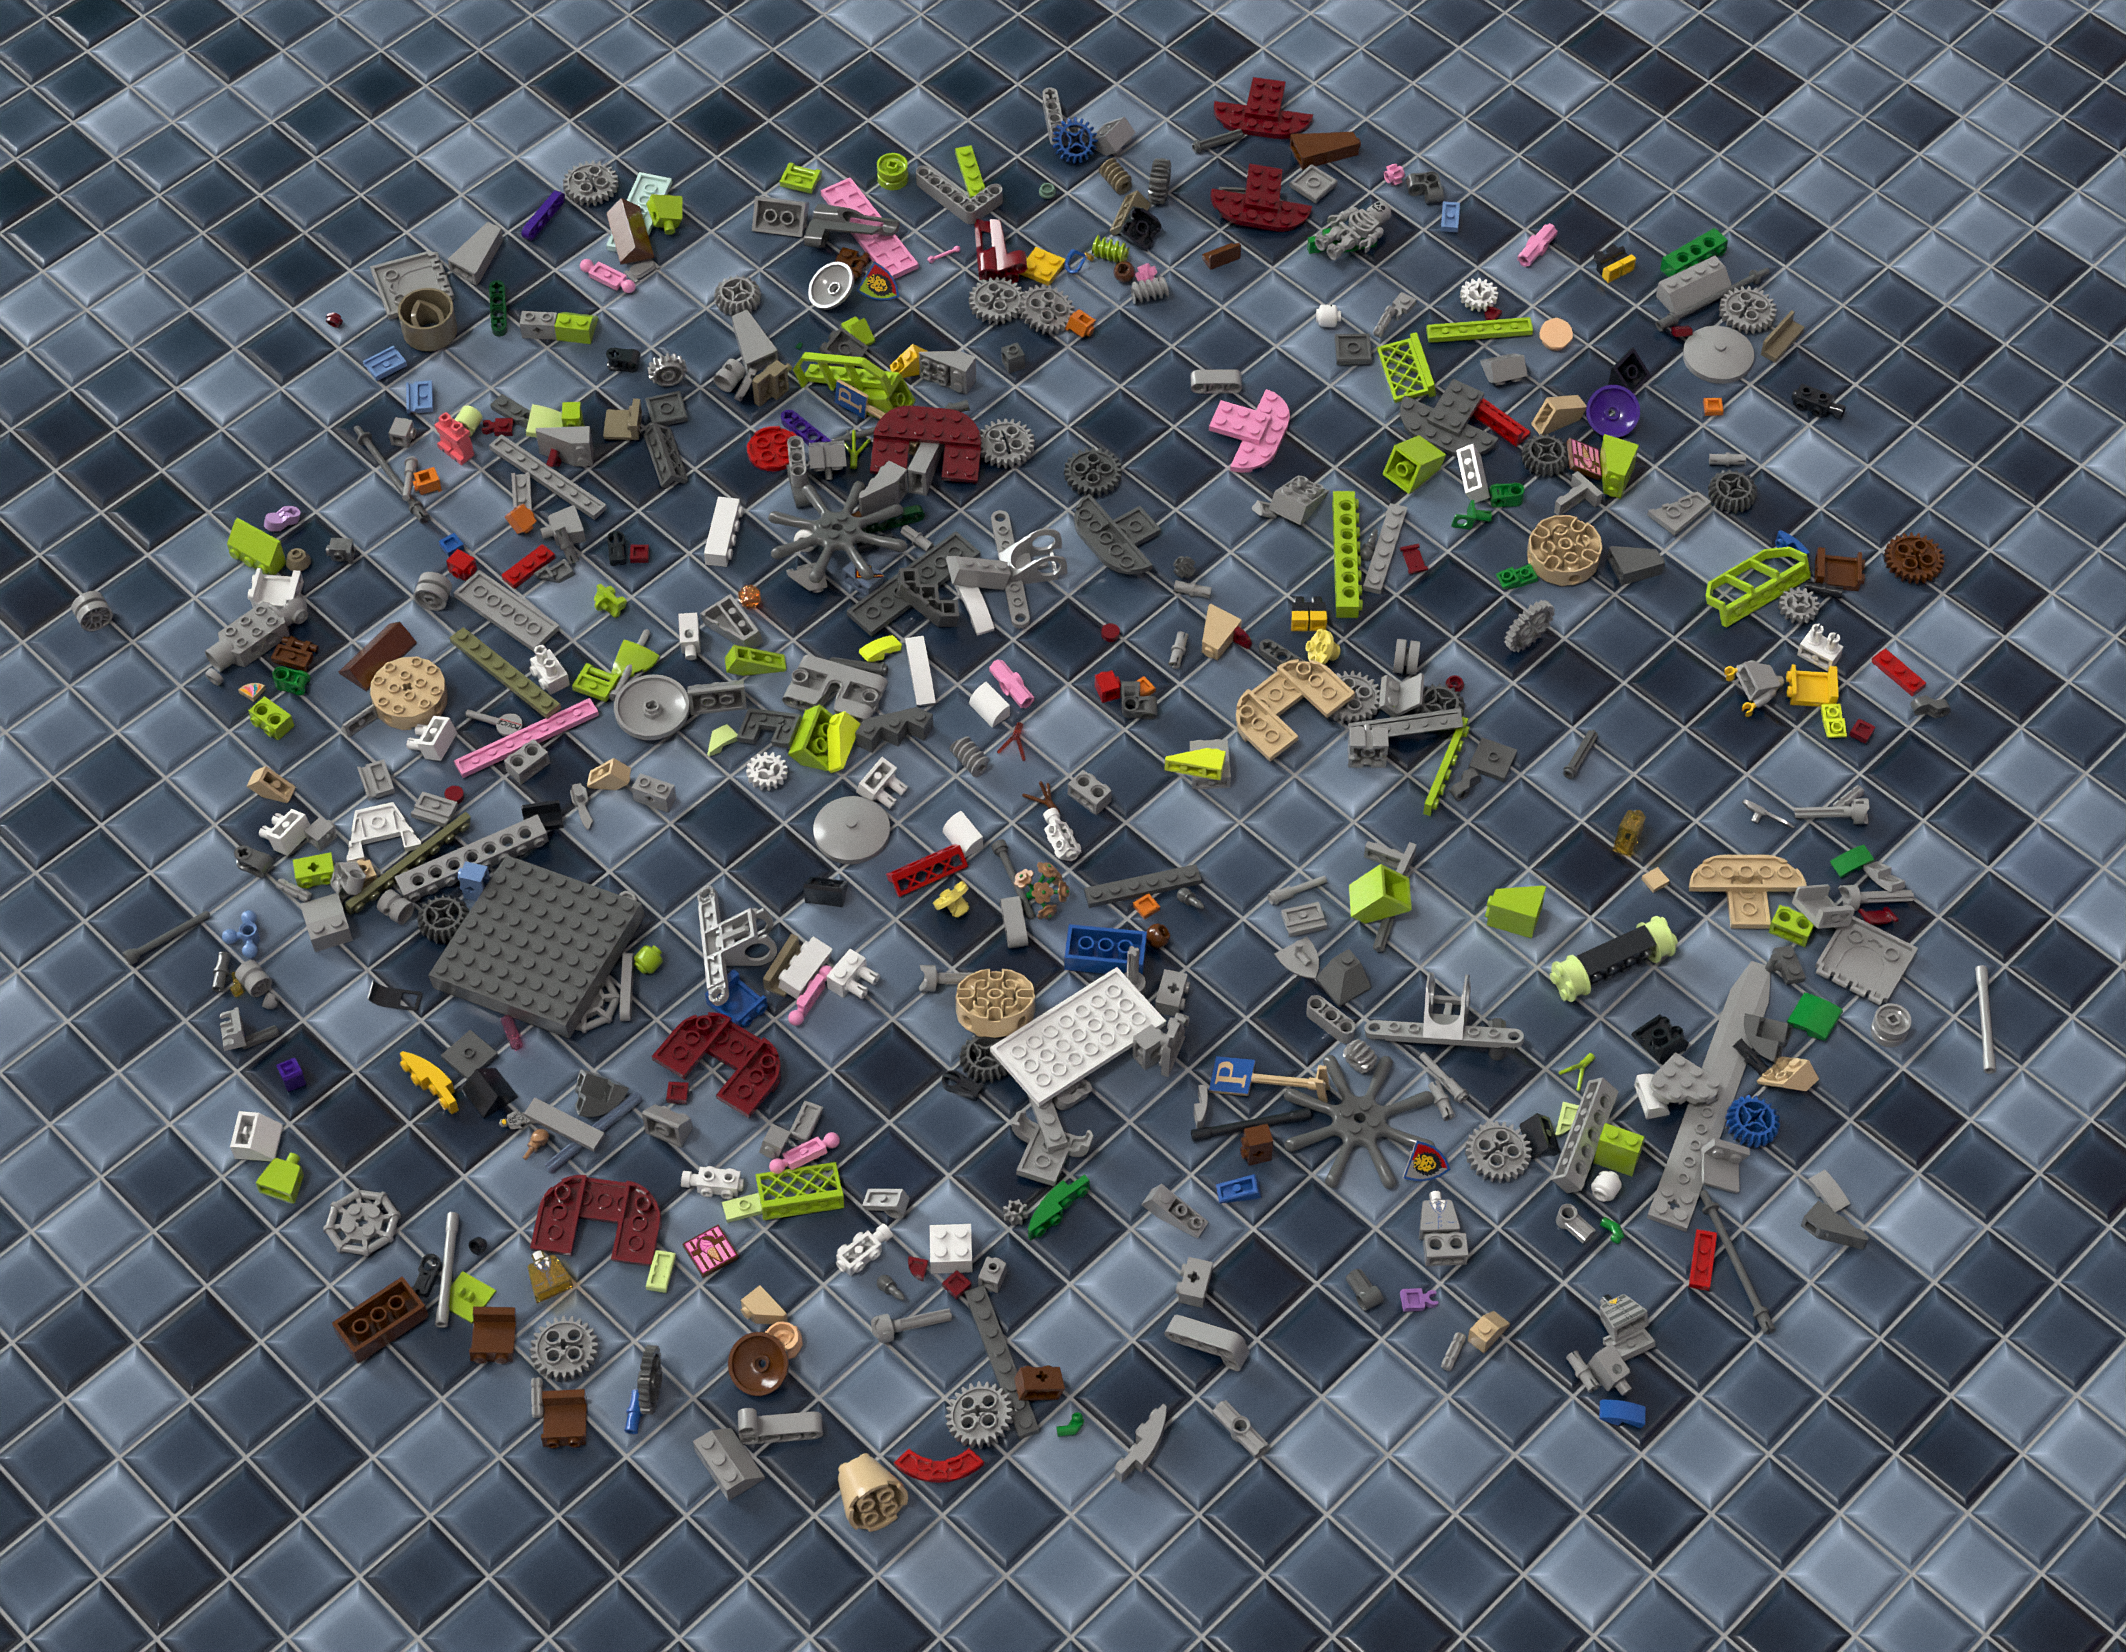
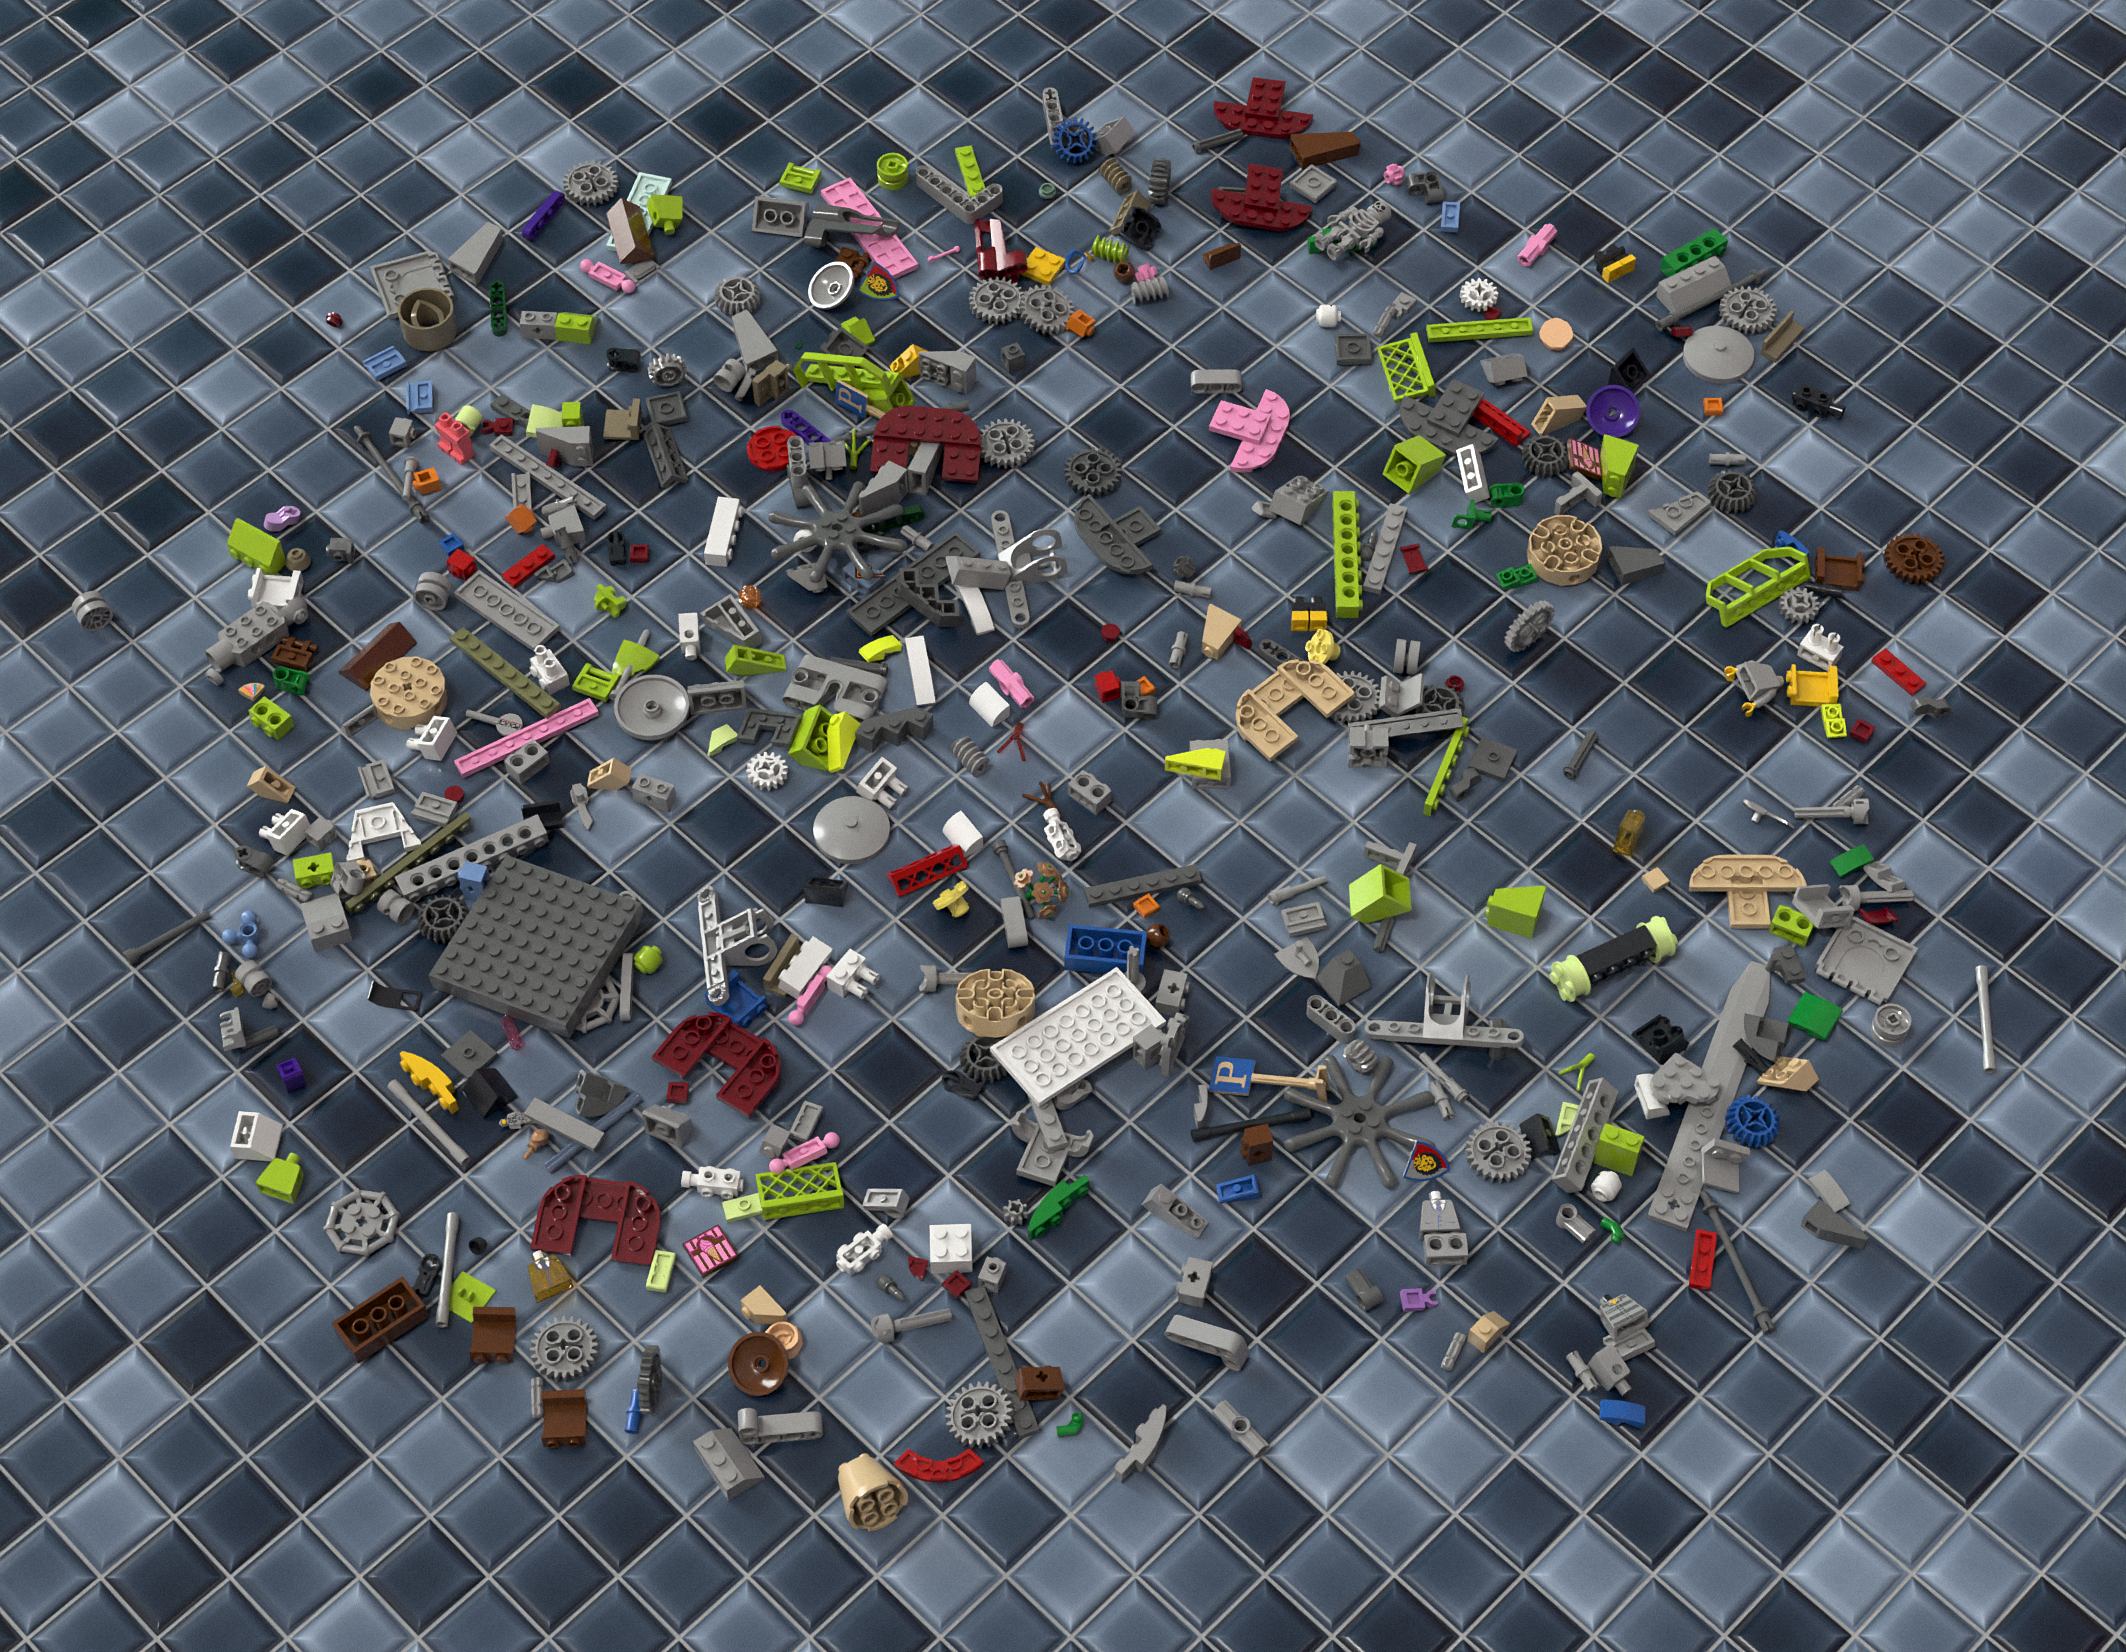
none -> light grey piece [387,1079,471,1166]
none -> light grey axle [542,495,578,516]

